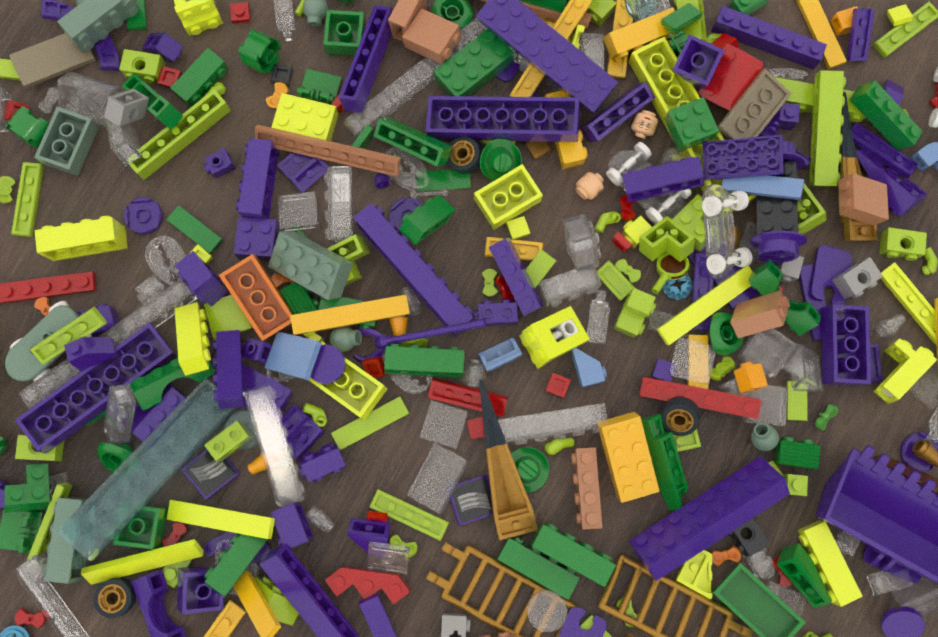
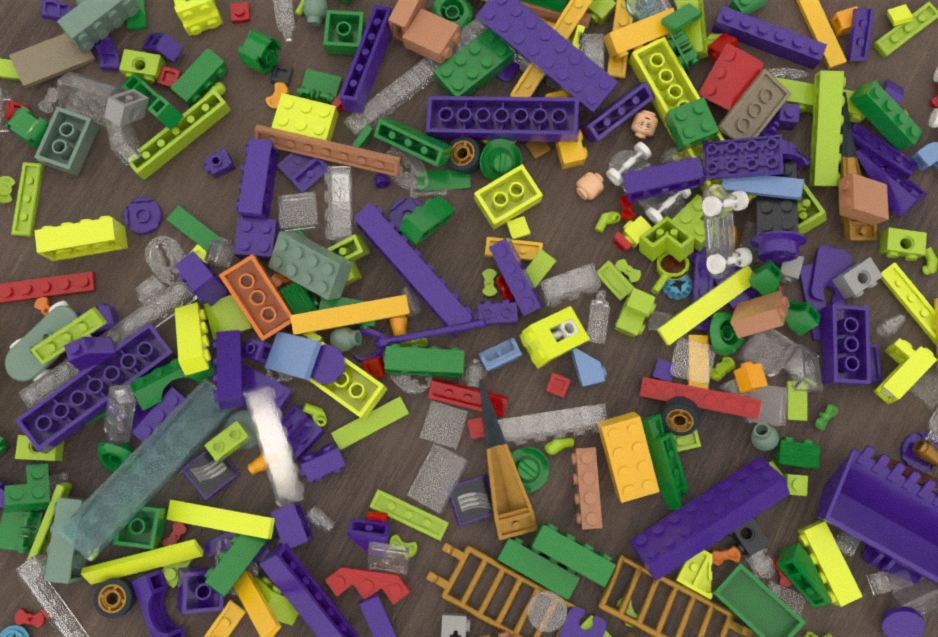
clear brick [563,214,601,272] -> none
dark purple slope [672,34,725,89] -> none
none -> clear brick [204,237,235,268]

